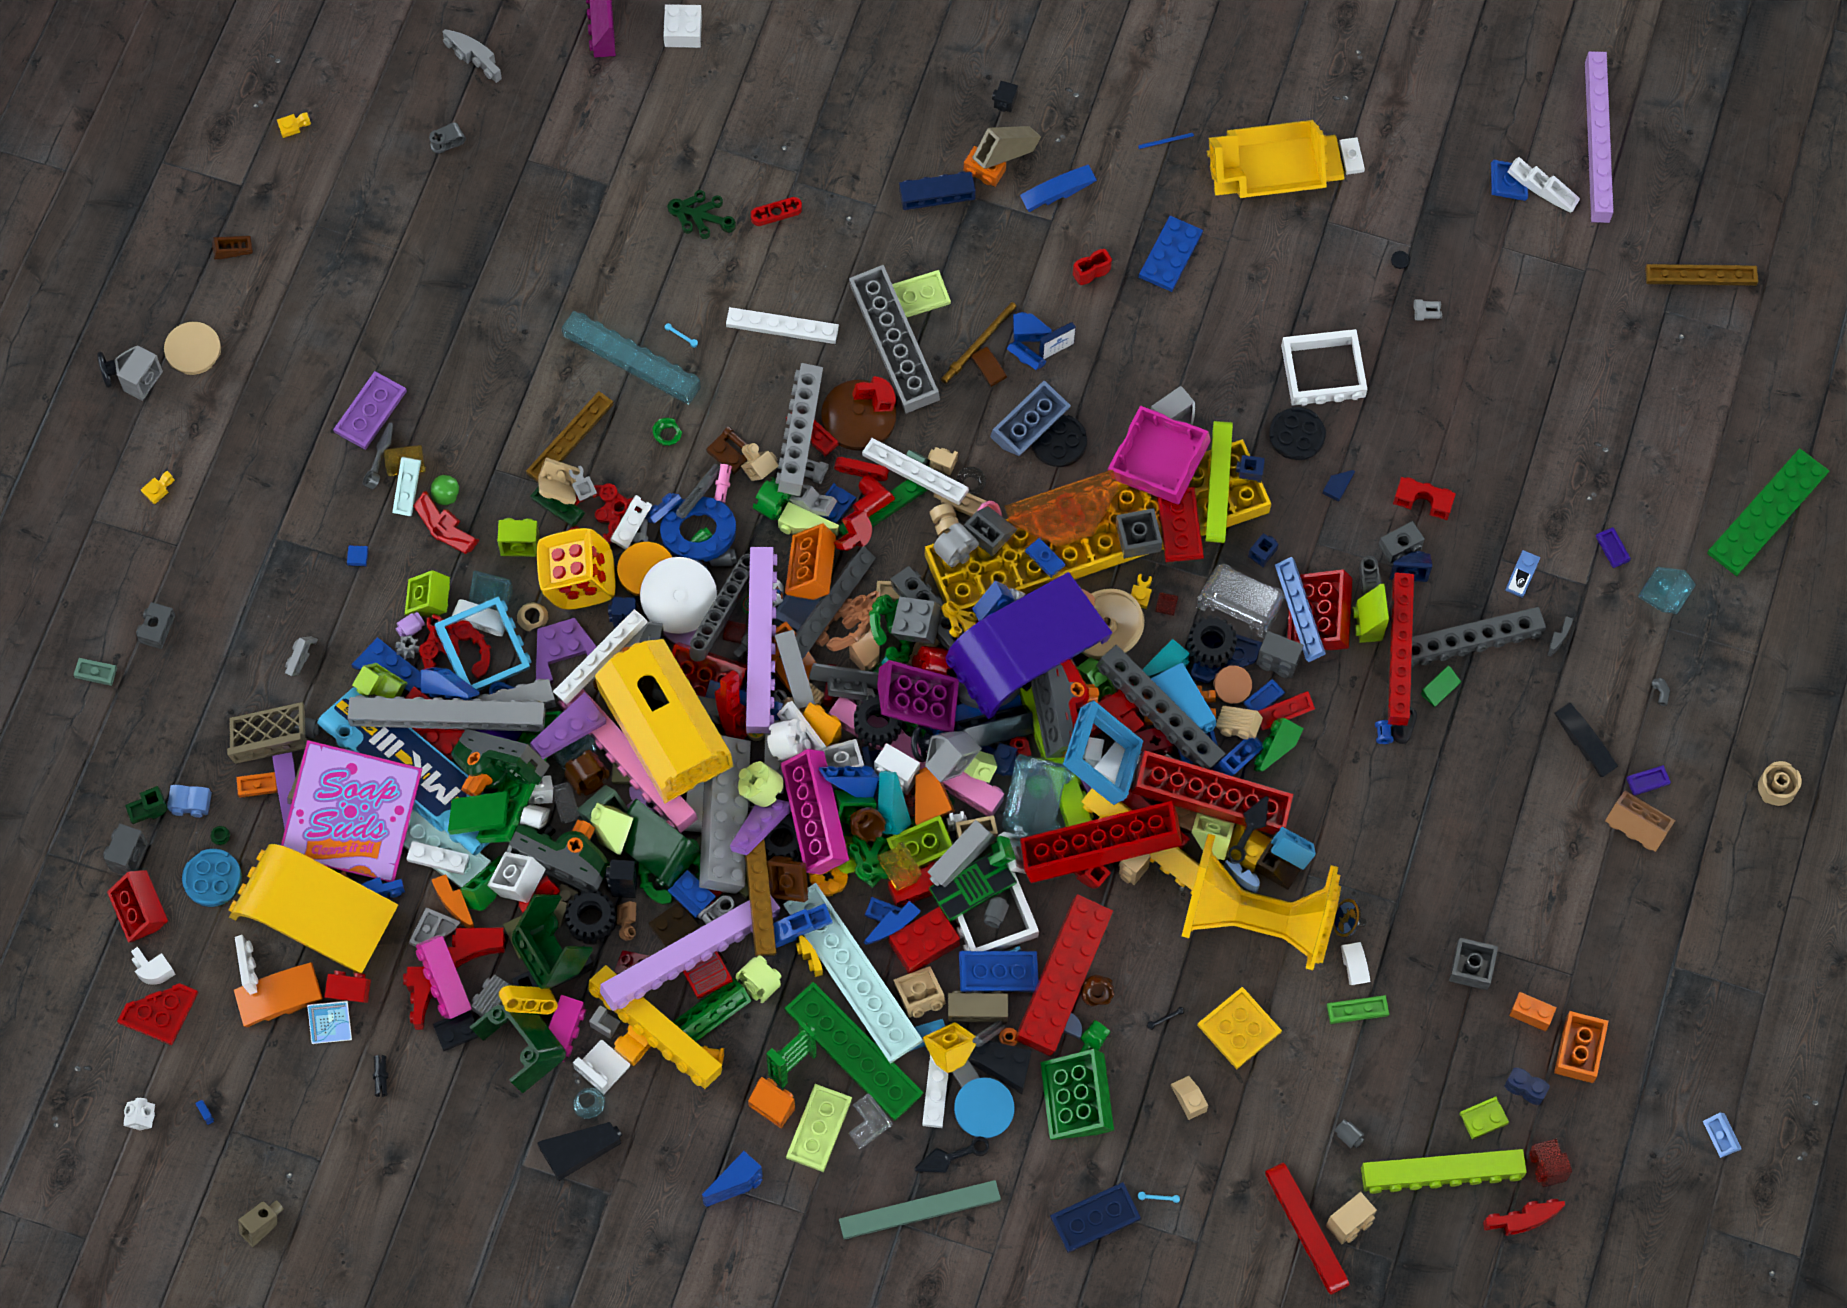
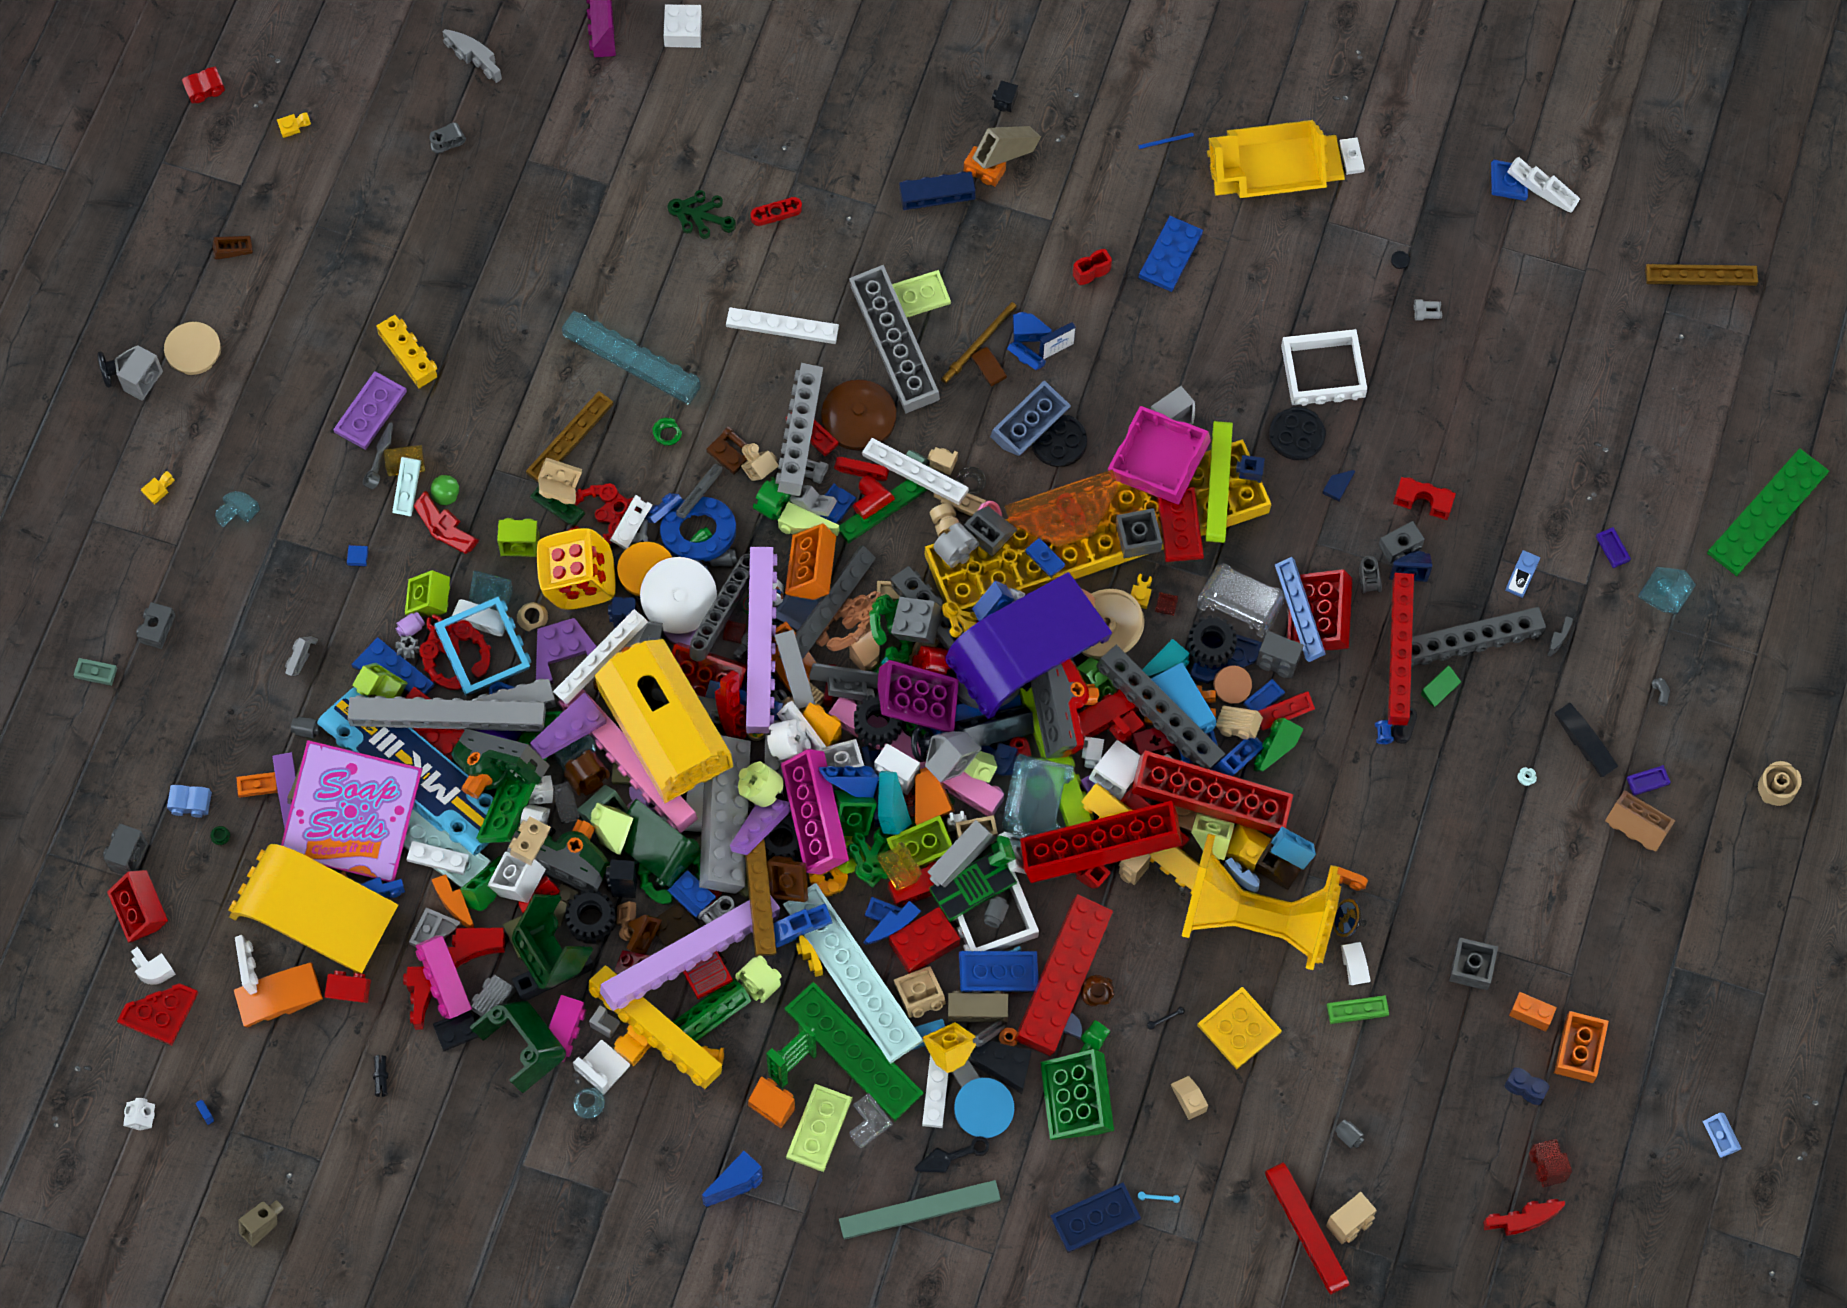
dark green brick [125,786,167,824] -> none
dark azure tile [182,849,242,907] -> none
dark tan fence [227,702,307,764] -> none
piece [307,1001,352,1044] -> none
blue slope [421,667,480,700] -> none
green tile [448,791,509,835] -> none
yellow beam [499,985,558,1014] -> none
black slope [537,1122,622,1181] -> none
light grey plate [569,466,597,501] -> none
medium azure hinge [665,323,698,348] -> none
bright pink pin [714,464,732,504] -> none
red brick [834,510,872,551] -> none
reddish brown hair [850,807,886,842] -> none
red brick [852,376,896,412] -> none
blue slope [1020,165,1097,212] -> none
dark azure window [1063,700,1143,805] -> none
black piece [1226,796,1268,864] -> none
dark blue brick [1248,533,1279,567] -> none
lime slope [1352,584,1389,643] -> none
lime brick [1361,1149,1527,1194] -> none
lime plate [1459,1097,1509,1140] -> none
lavender brick [1585,52,1613,223] -> none
none -> red brick [182,67,225,103]
none -> clear light blue brick [215,492,260,527]
none -> yellow brick [376,315,438,389]
none -> tan brick [509,816,551,866]
none -> reddish brown slope [627,915,662,955]
none -> orange plate [1336,866,1368,891]
none -> light aqua plate [1518,767,1537,786]

